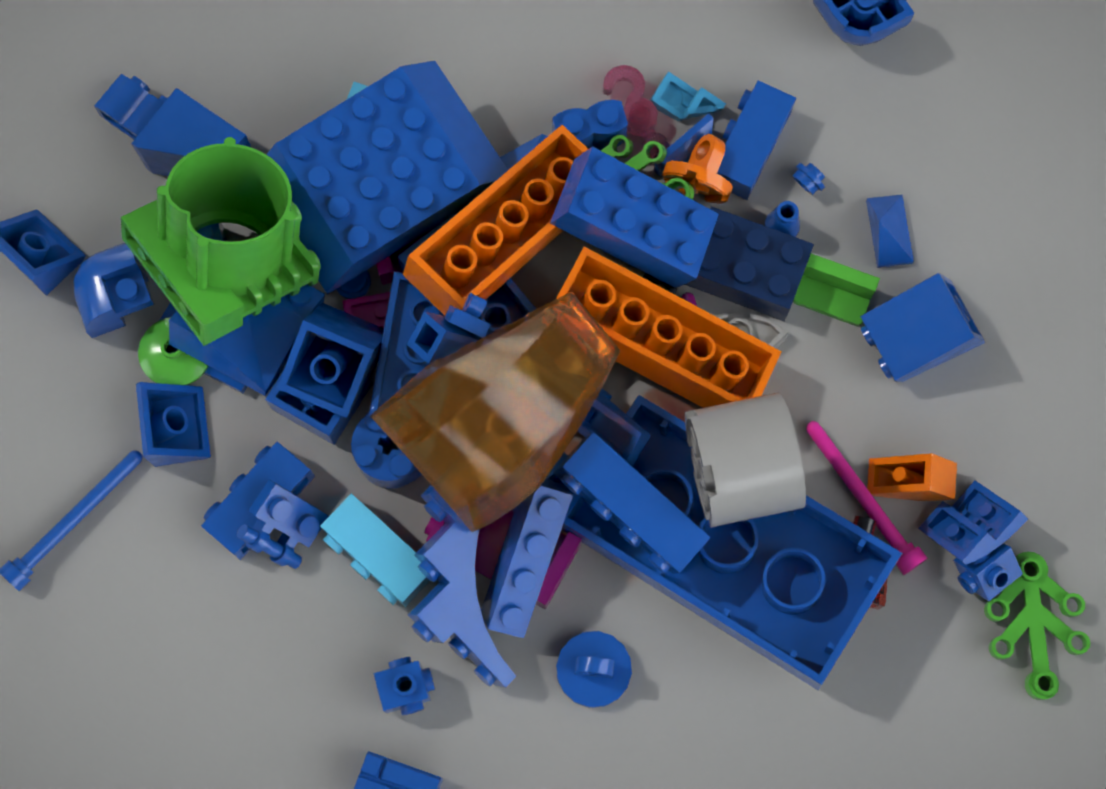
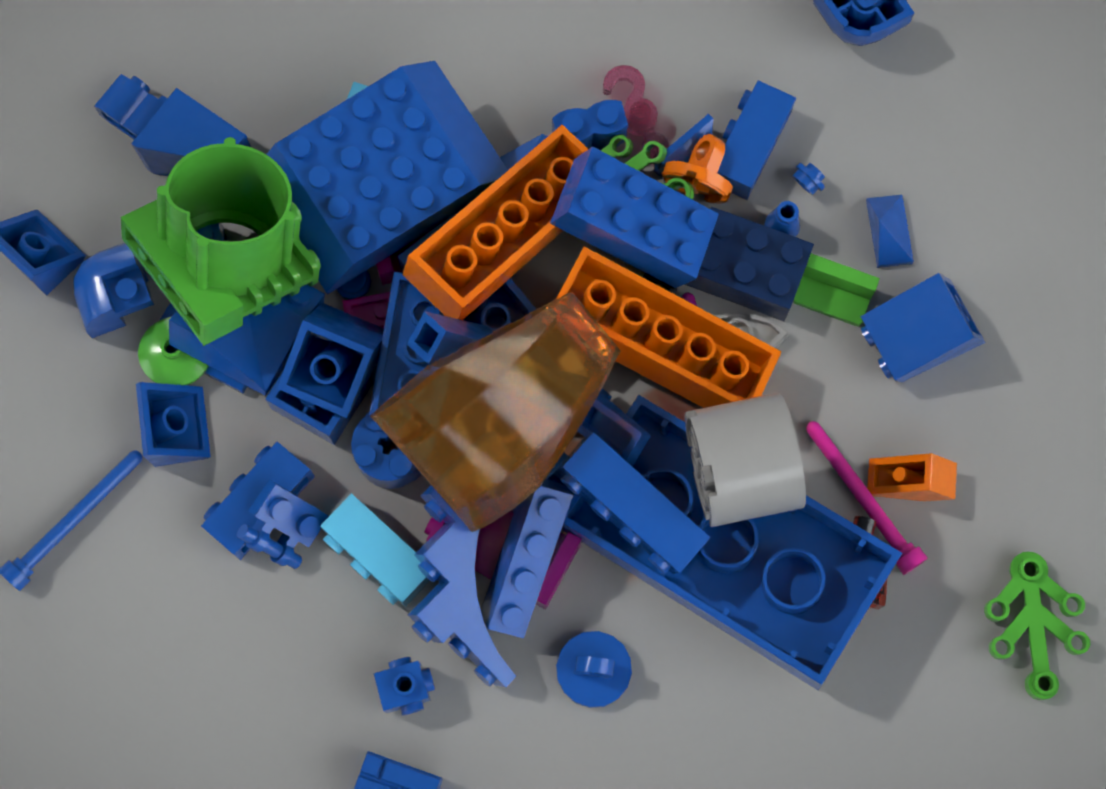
blue tile [444,293,491,338] -> none
dark azure slope [648,71,726,121] -> none
blue slope [918,480,1028,565] -> none
blue brick [953,543,1023,601] -> none

